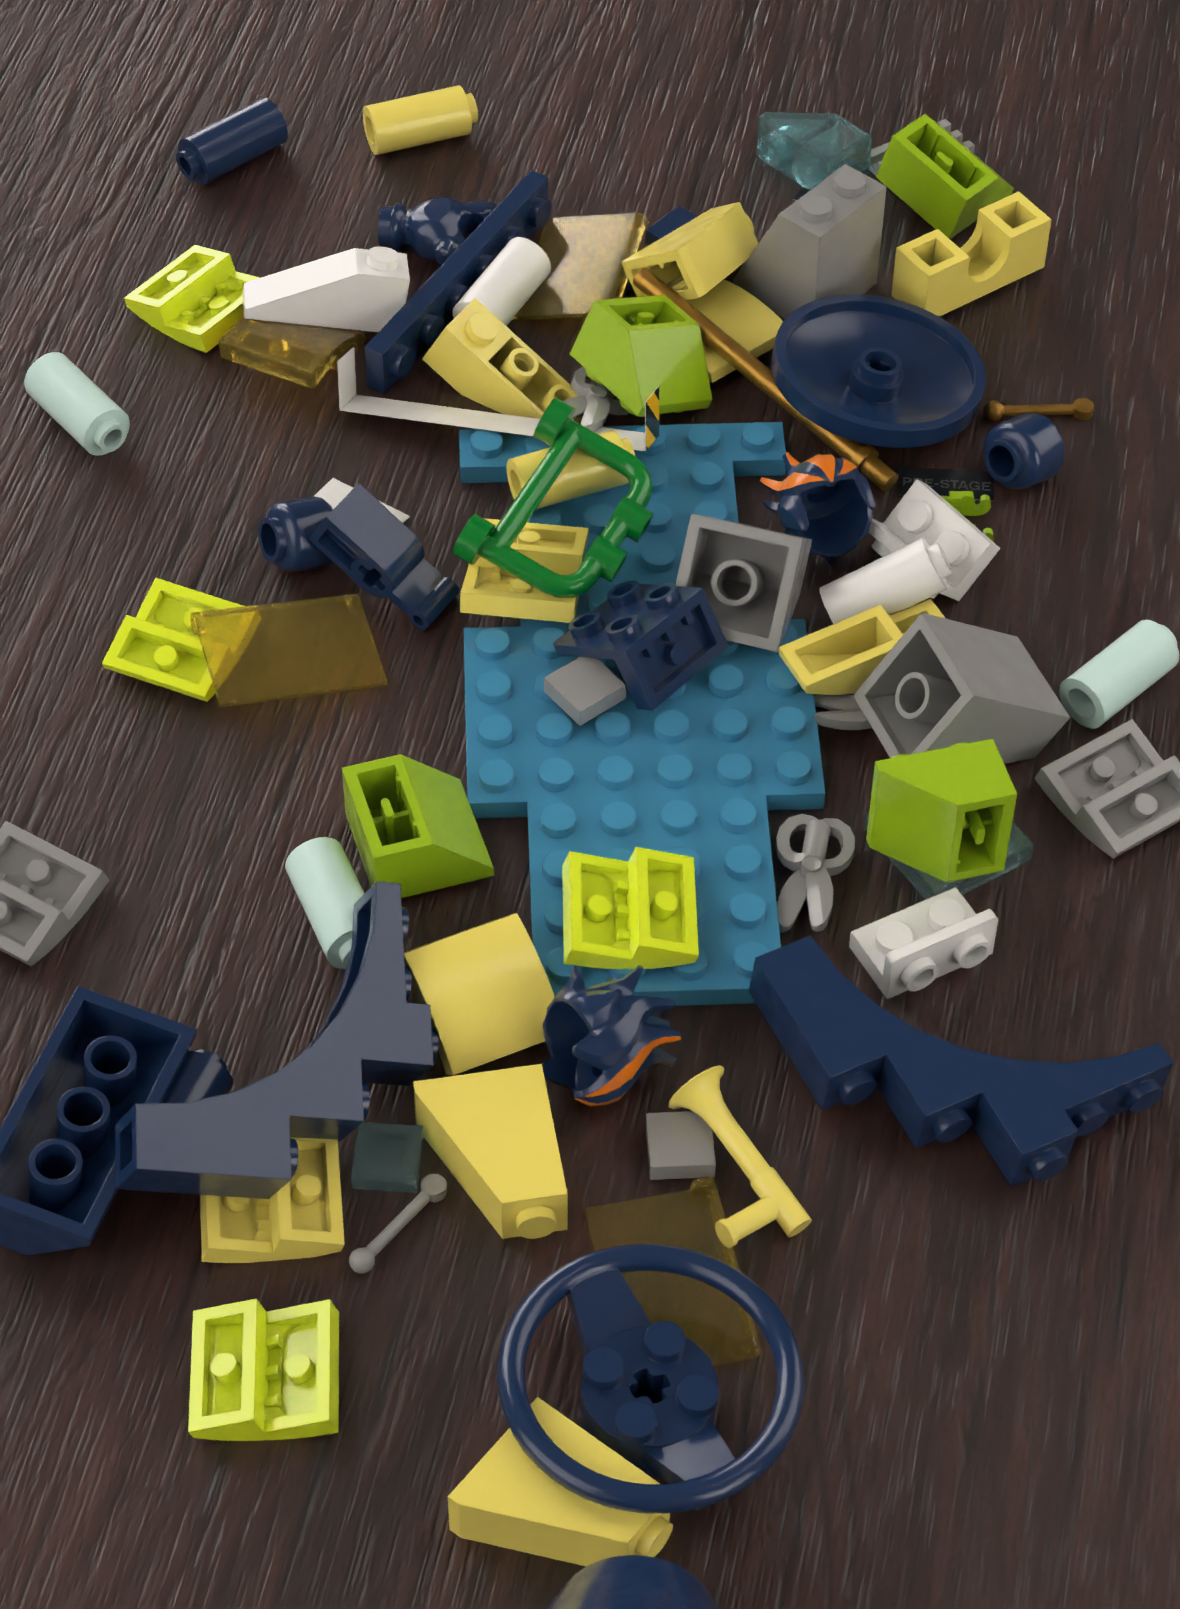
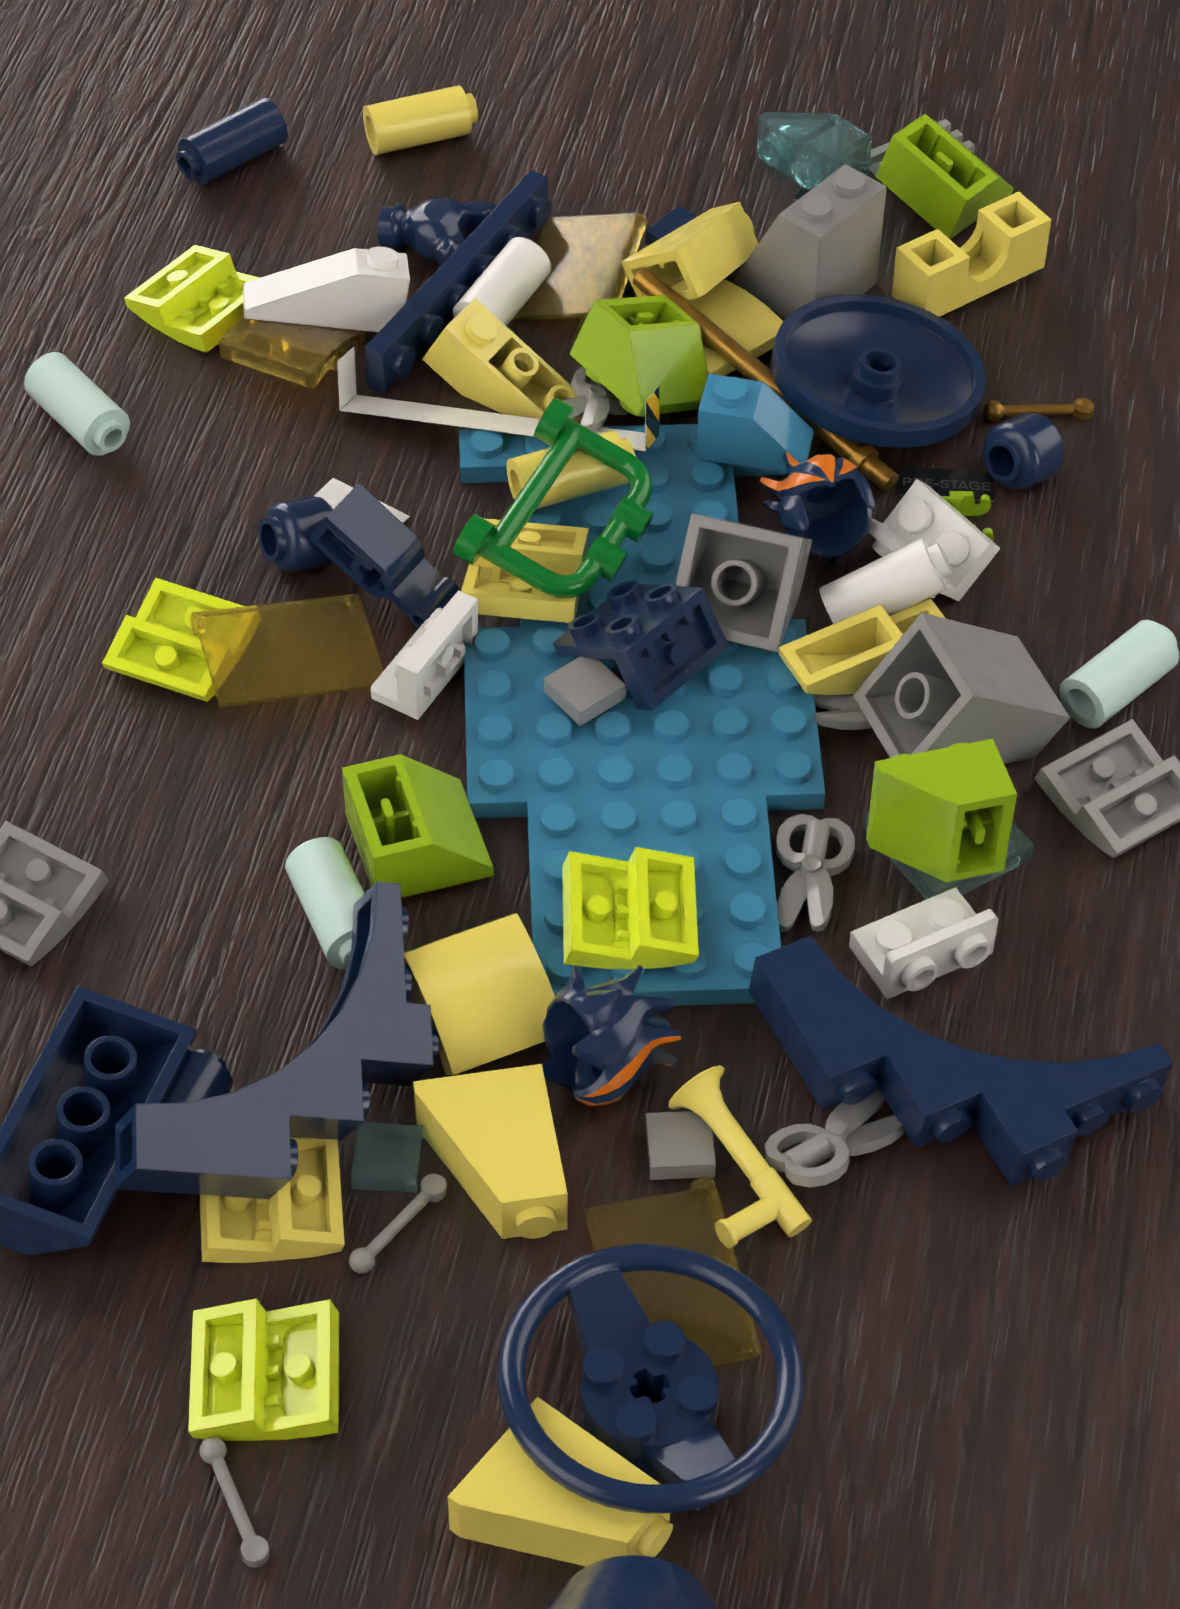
none -> light grey hinge [199,1437,270,1568]
none -> white bracket [371,590,478,720]
none -> dark azure slope [696,374,814,473]
none -> light grey piece [764,1088,905,1188]

